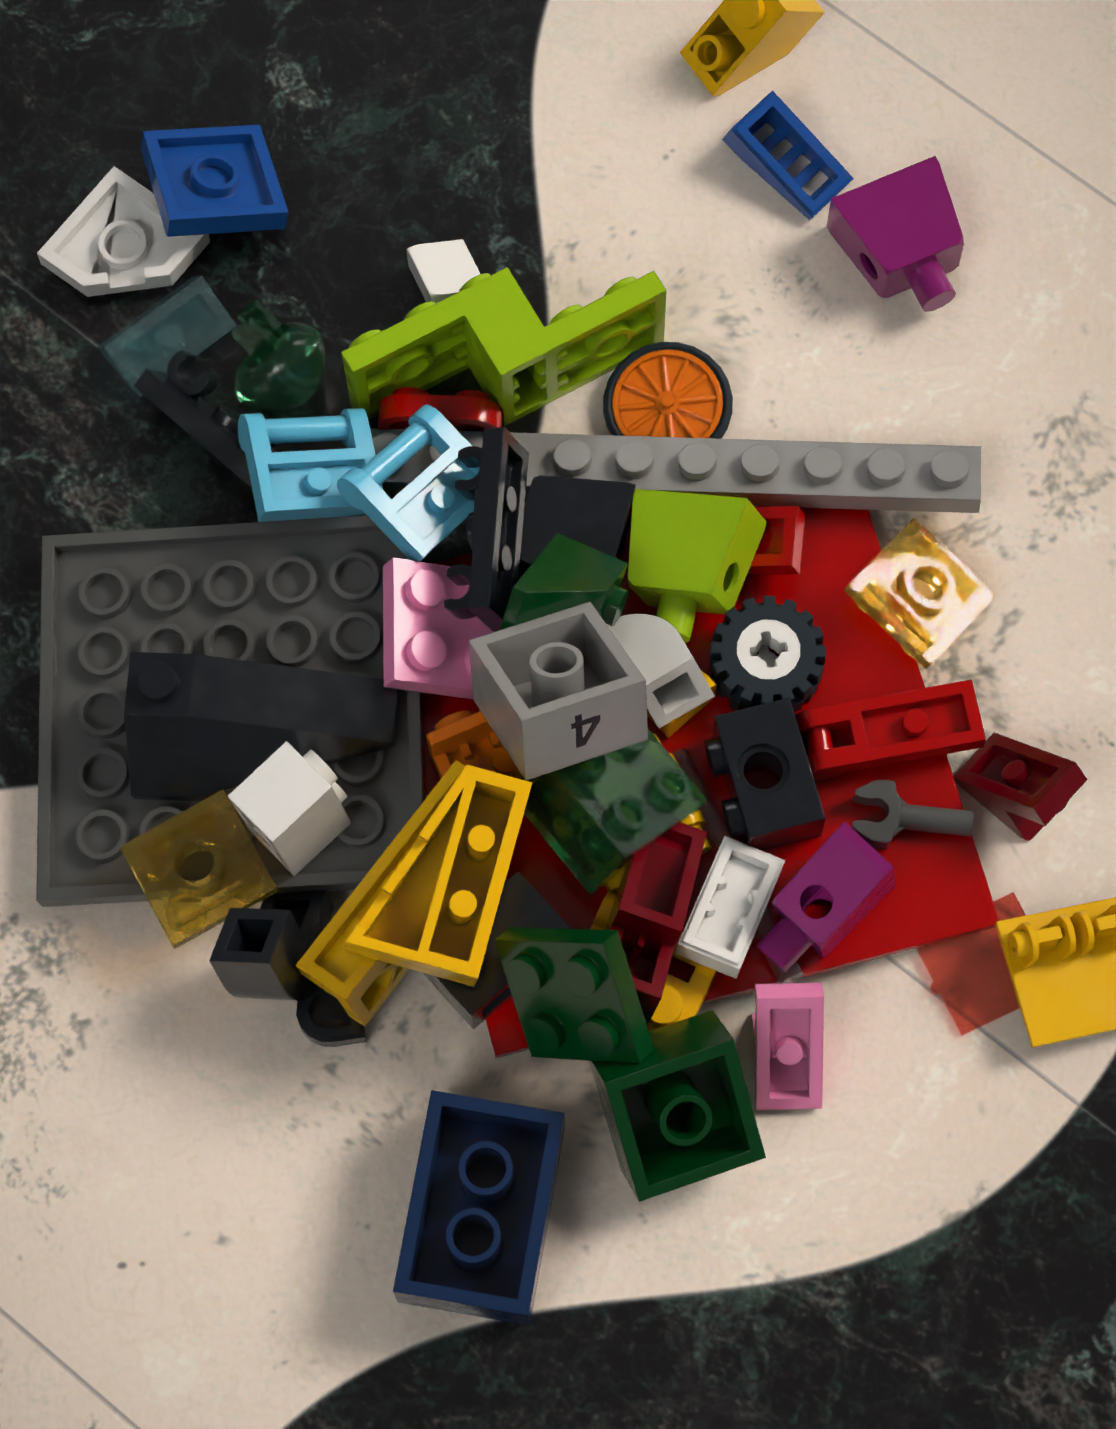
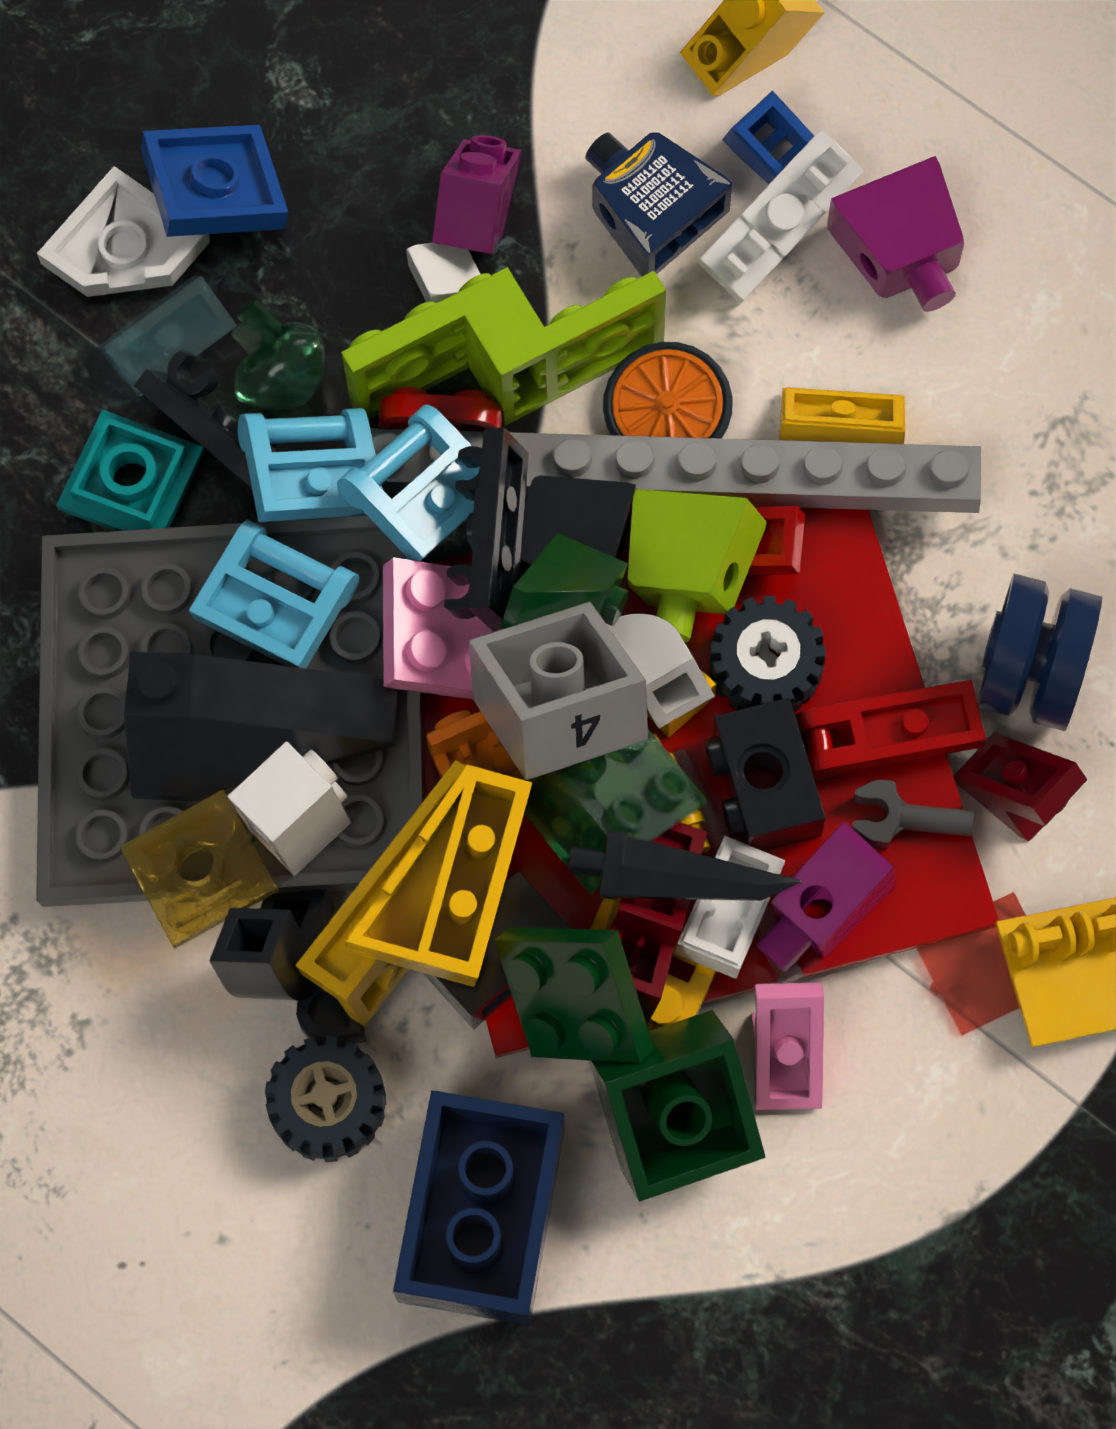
clear yellow piece [844,518,995,669] -> none
none -> teal piece [56,410,205,531]
none -> medium azure plate [189,520,359,669]
none -> black wheel [265,1036,386,1162]
none -> magenta slope [432,135,522,254]
none -> black bar [568,830,803,901]
none -> dark blue torso [585,132,732,276]
none -> white plate [697,129,865,304]
none -> yellow slope [779,387,906,444]
none -> dark blue wheel [977,573,1103,731]

